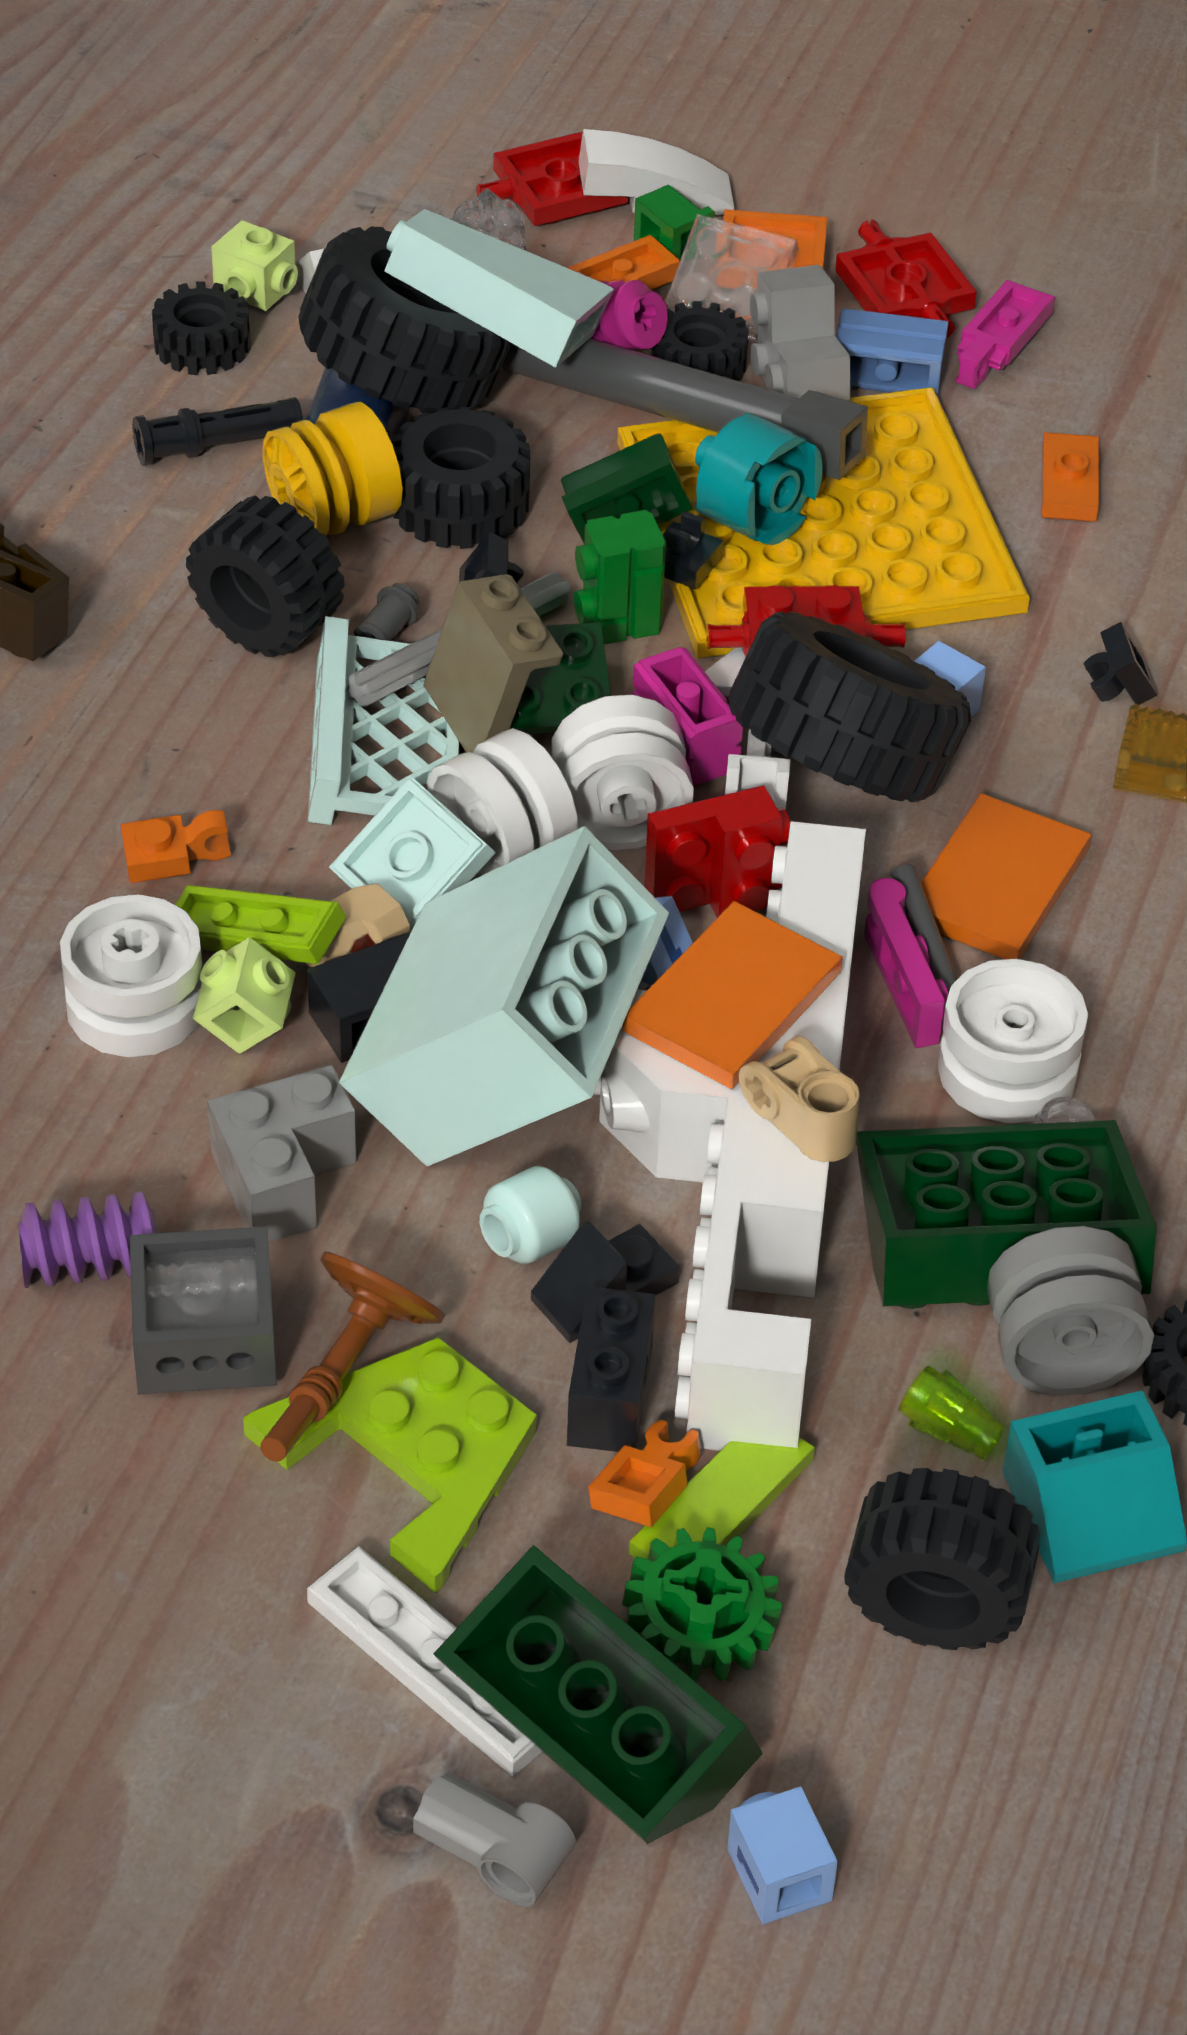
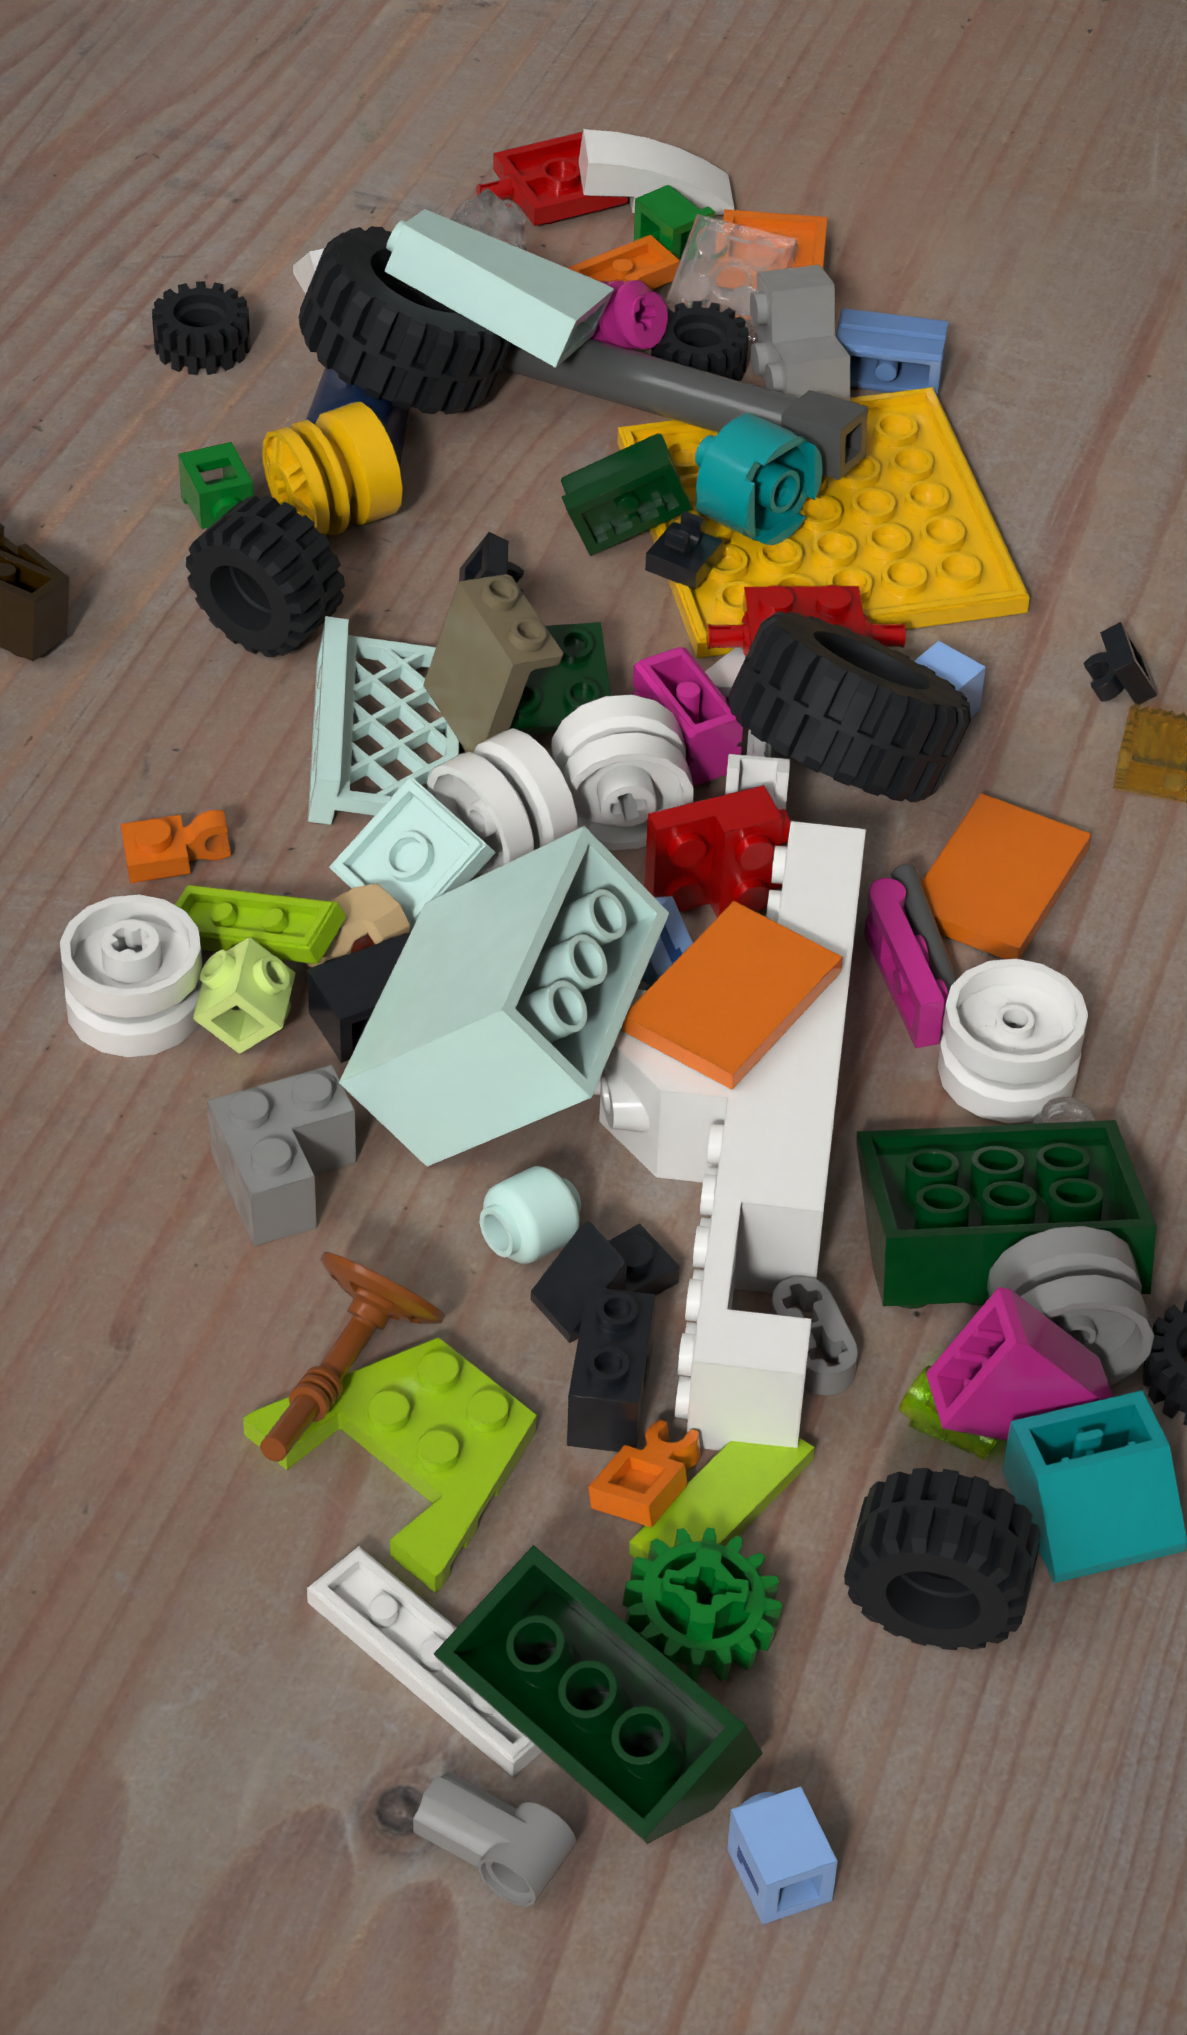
medium lavender piece [19,1192,161,1288] -> none
dark grey piece [130,1226,277,1395] -> none
black pin [132,397,303,466] -> none
yellowish green brick [211,220,298,311] -> none
light grey axle [346,572,571,706] -> none
dark grey pin [354,583,420,641] -> none
black tyre [391,407,530,549] -> none
green brick [574,510,666,645] -> none
tan piece [738,1036,859,1162] -> none
red plate [835,219,977,338] -> none
dark pink hinge [956,280,1055,389] -> none
orange plate [1041,432,1099,522] -> none
none -> green brick [178,442,254,530]
none -> light grey beam [770,1276,858,1396]
none -> dark pink slope [926,1287,1113,1441]

